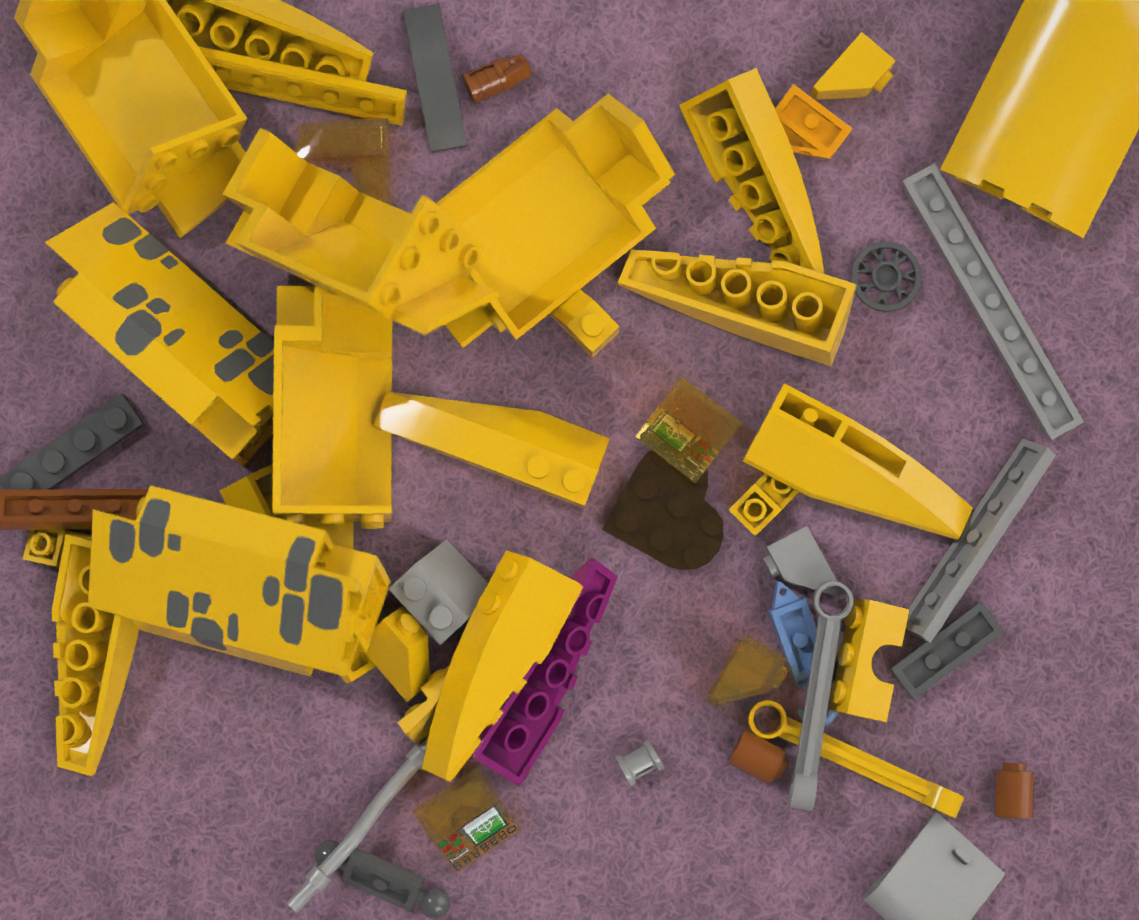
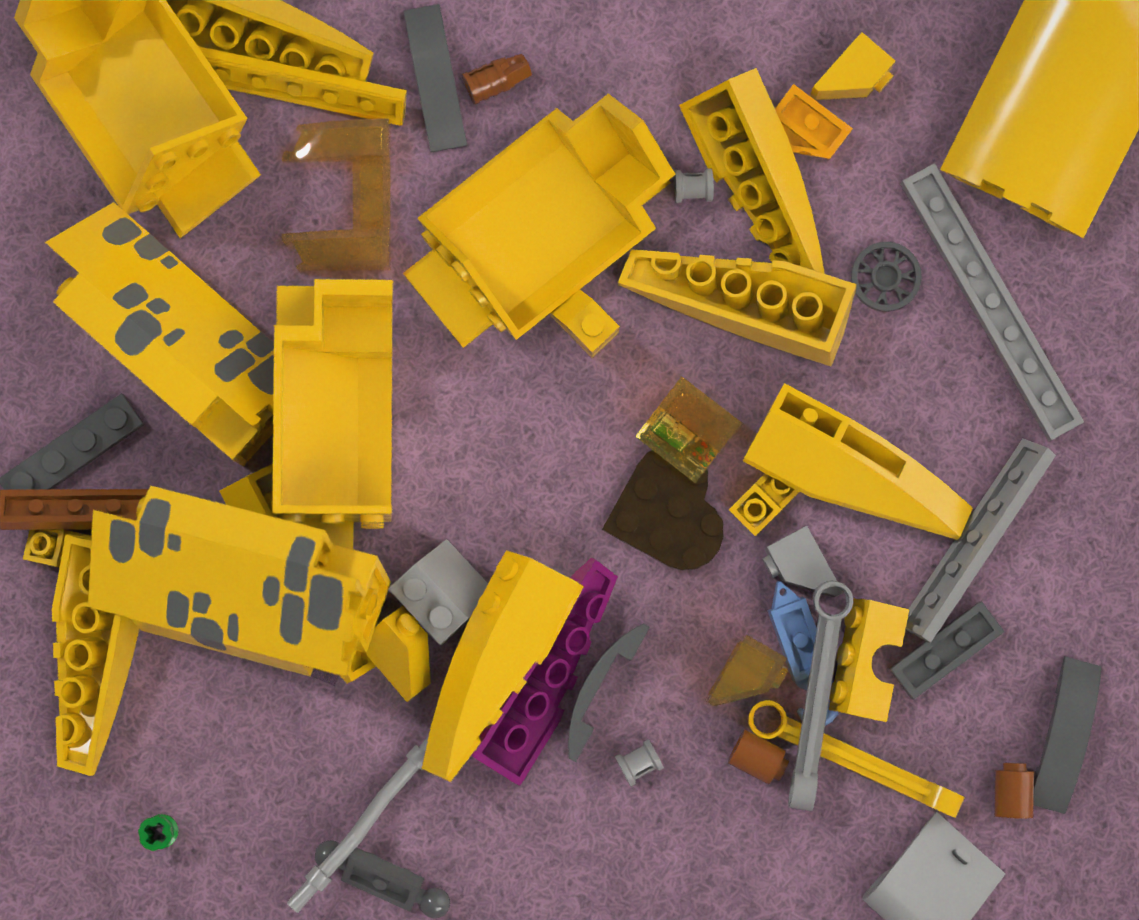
yellow panel [222,128,501,335] -> none
yellow wedge [373,392,610,508] -> none
yellow slope [397,665,450,745] -> none
clear yellow slope [413,766,521,873] -> none
none -> green bush [138,814,178,851]
none -> dark grey slope [568,624,650,762]
none -> light grey bush [674,169,714,203]
none -> dark grey slope [1034,656,1102,814]

